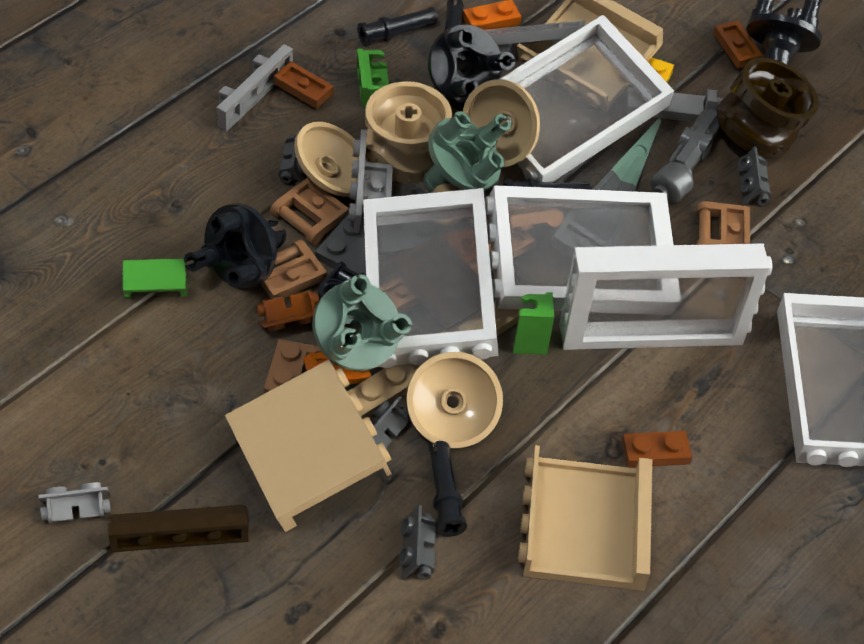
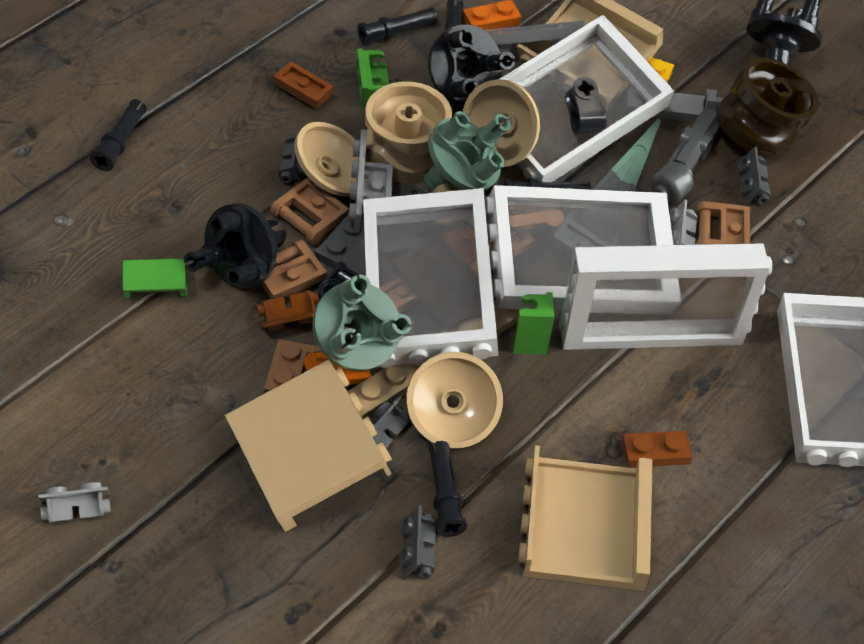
dark brown panel [108,505,249,553] -> none
light grey hinge [216,44,293,132] -> none
dark orange plate [713,21,763,69] -> none
none -> black pin [90,99,147,171]
none -> black piece [565,77,607,134]
none -> light grey hinge [669,199,697,245]

